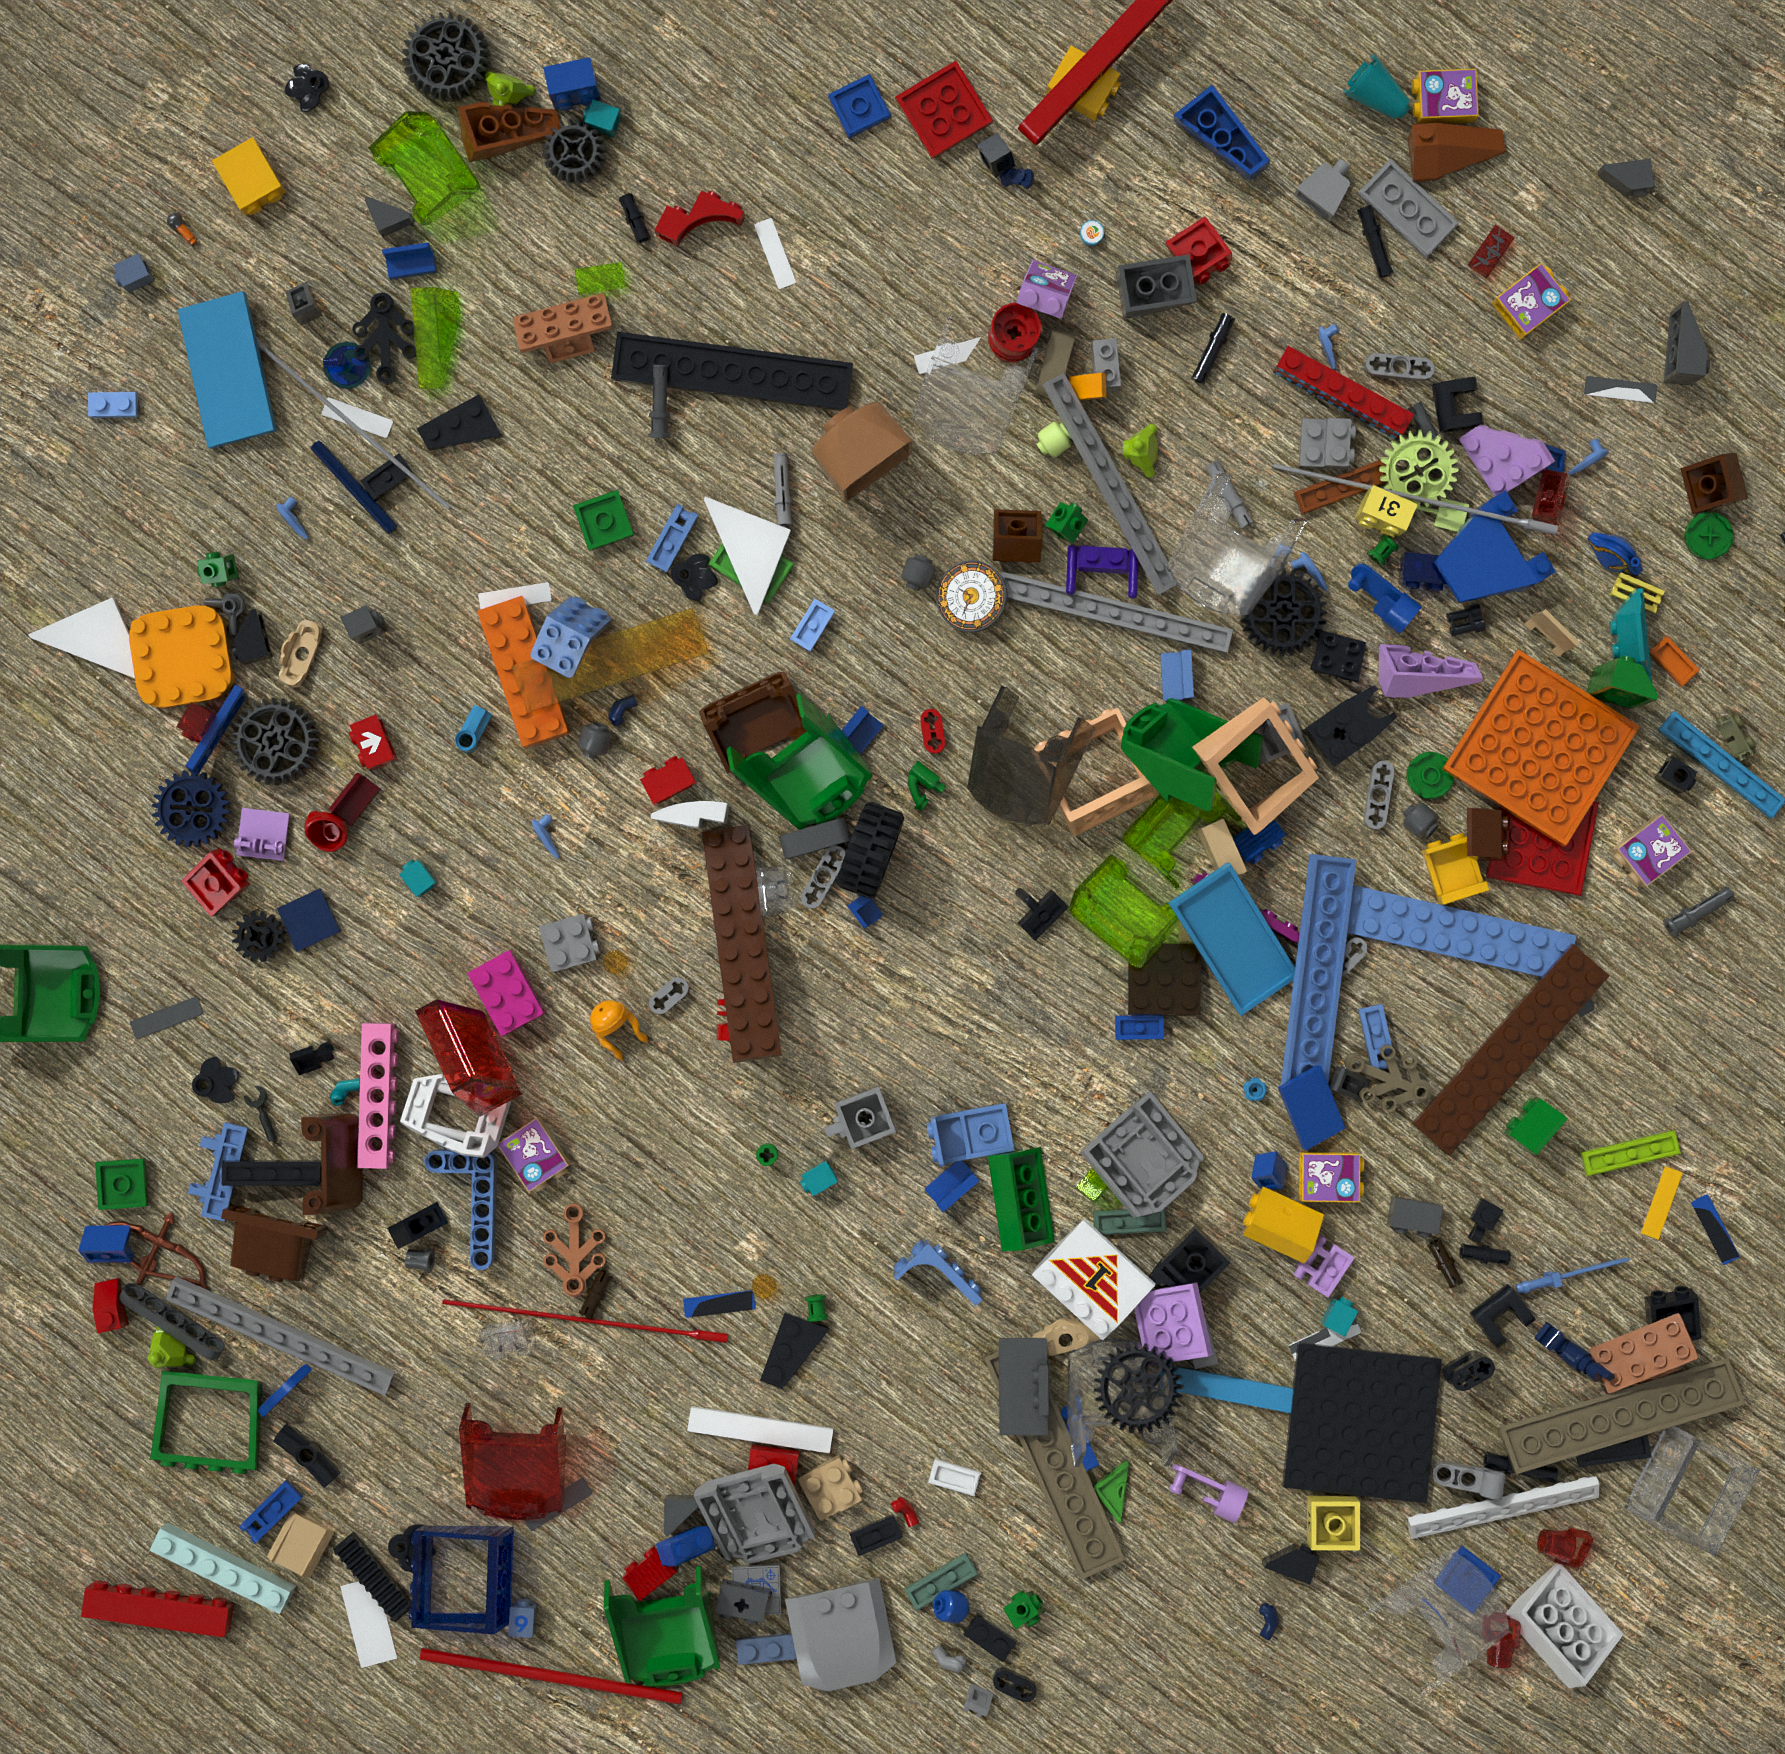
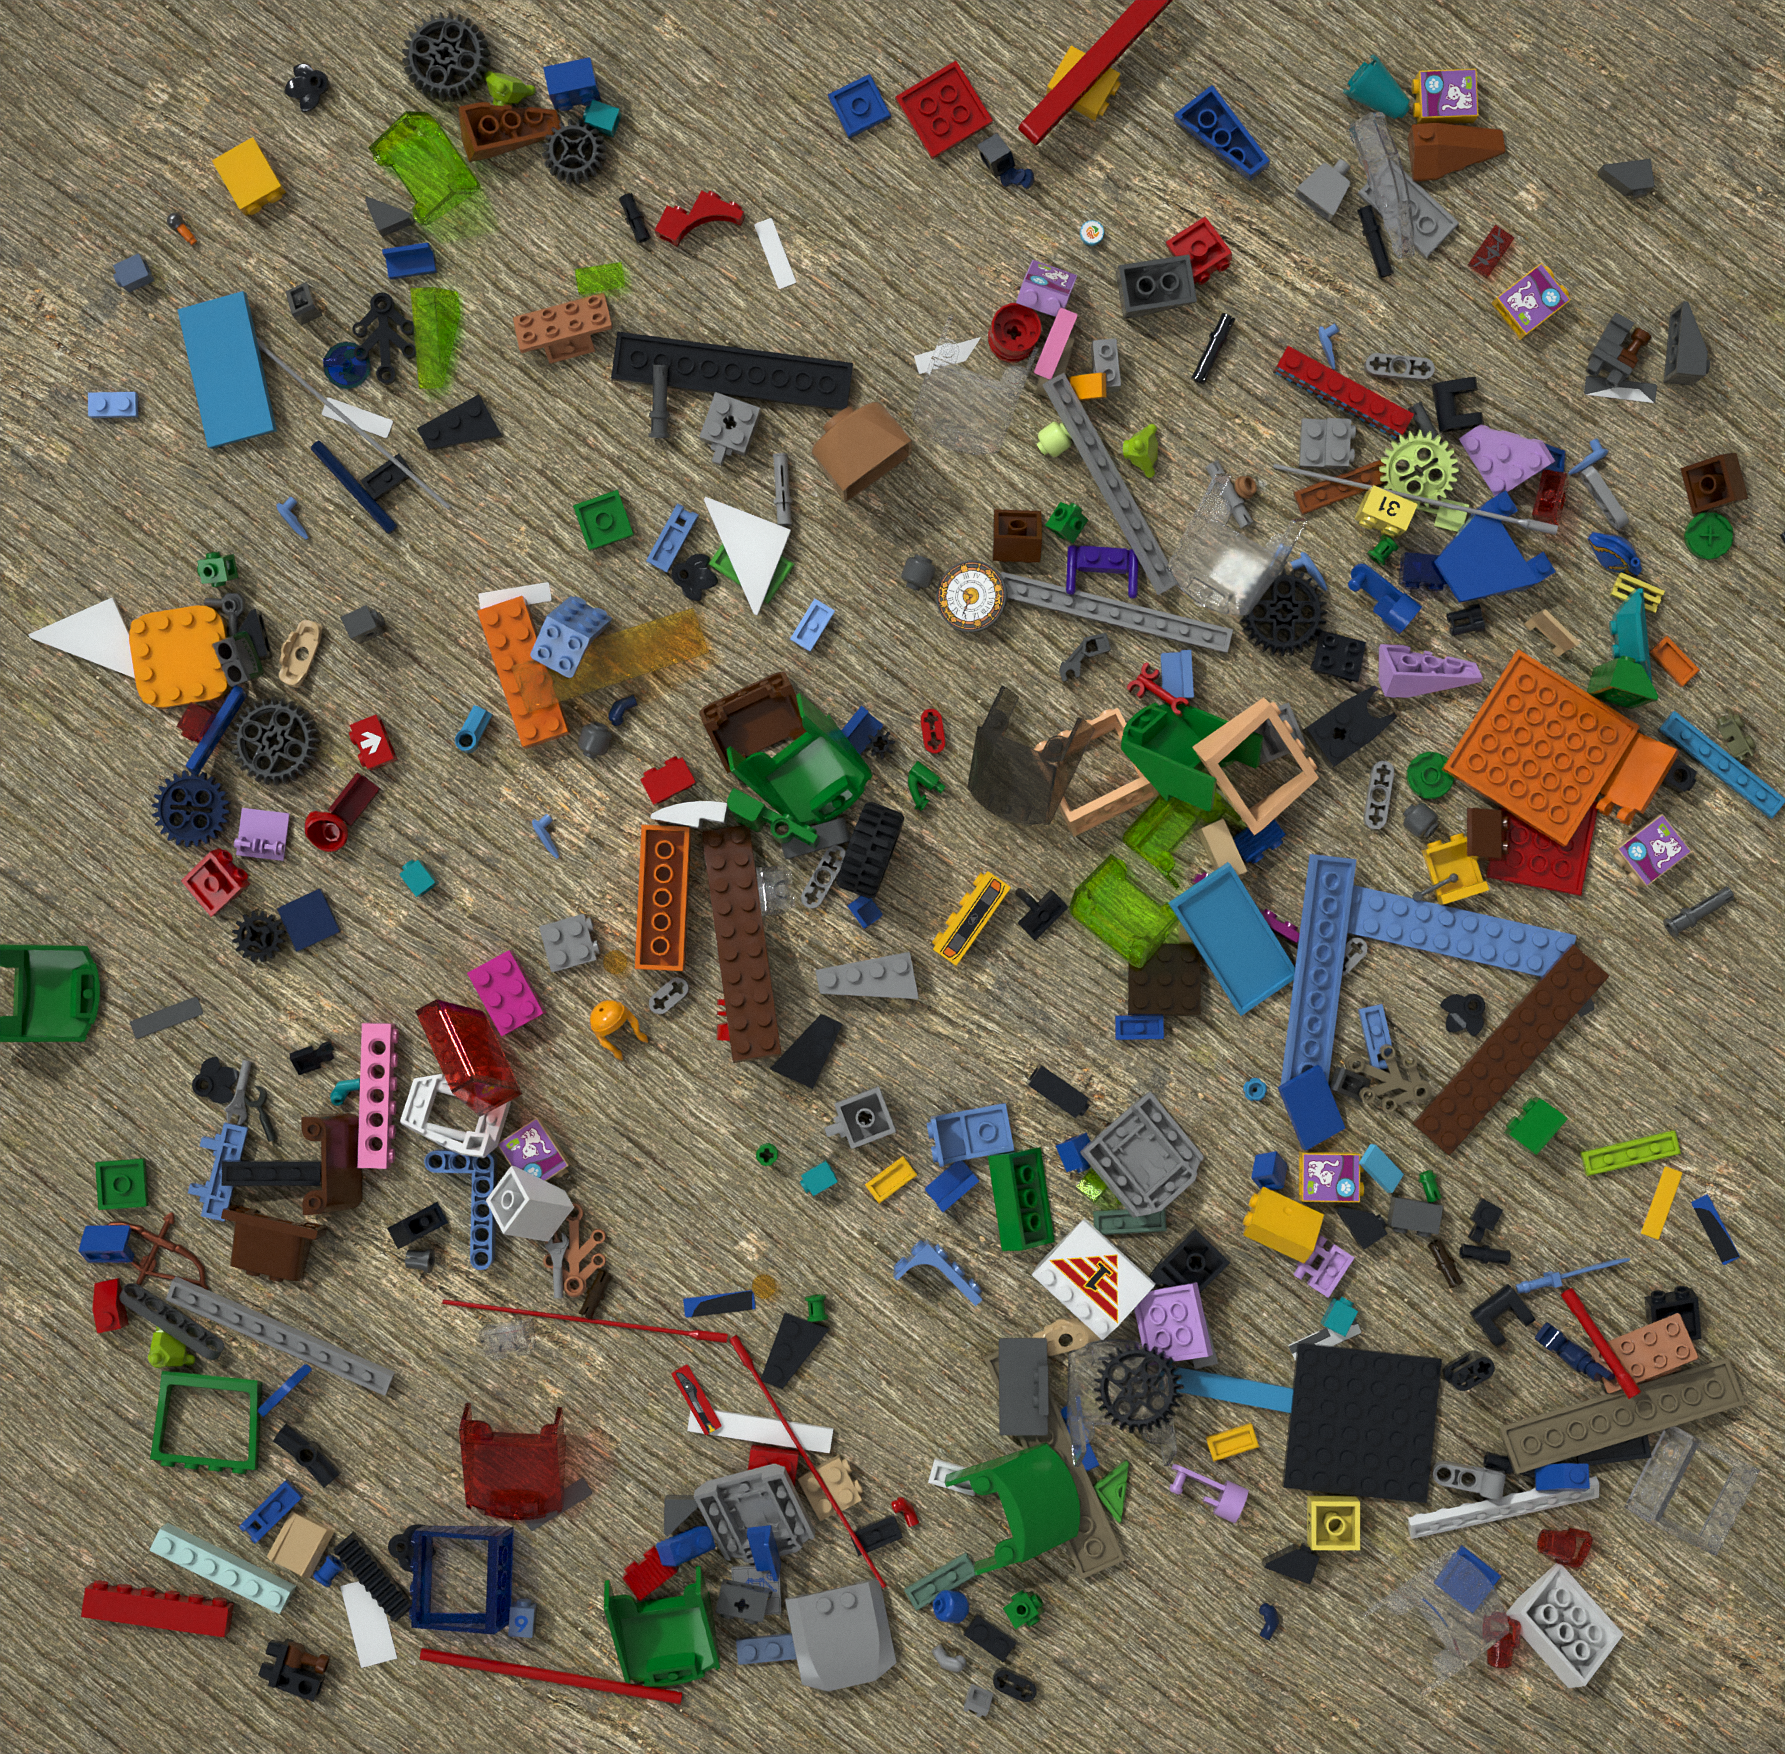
none -> dark grey piece [212,631,264,687]
none -> light grey piece [224,1060,252,1125]
none -> black hips [258,1638,330,1702]
none -> blue bush [313,1554,345,1587]
none -> white slope [486,1166,574,1242]
none -> light grey piece [545,1233,569,1298]
none -> orange brick [635,825,692,971]
none -> red sticker [671,1364,722,1435]
none -> light grey hinge [699,392,762,467]
none -> green plate [727,787,820,849]
none -> red piece [729,1335,886,1588]
none -> blue panel [747,1525,781,1582]
none -> black wing [770,1014,843,1089]
none -> light grey wedge [815,952,919,999]
none -> yellow tile [865,1156,917,1204]
none -> black gear [866,729,895,759]
none -> brick [932,871,1011,966]
none -> green windscreen [945,1442,1080,1575]
none -> black window [1026,1064,1090,1118]
none -> bright pink sticker [1034,308,1077,380]
none -> blue brick [1056,1132,1091,1173]
none -> dark grey piece [1059,633,1111,682]
none -> red bar [1127,662,1190,717]
none -> yellow tile [1205,1423,1259,1462]
none -> medium nougat plate [1235,476,1257,499]
none -> black slope [1333,1205,1388,1250]
none -> clear slope [1348,112,1415,259]
none -> medium azure tile [1359,1144,1404,1193]
none -> dark grey hinge [1412,873,1459,901]
none -> green pin [1418,1170,1442,1202]
none -> black plate [1440,994,1485,1037]
none -> blue slope [1535,1463,1590,1492]
none -> red piece [1560,1287,1641,1399]
none -> light grey beam [1579,466,1629,530]
none -> dark grey hips [1585,312,1652,388]
none -> orange tile [1596,732,1680,826]

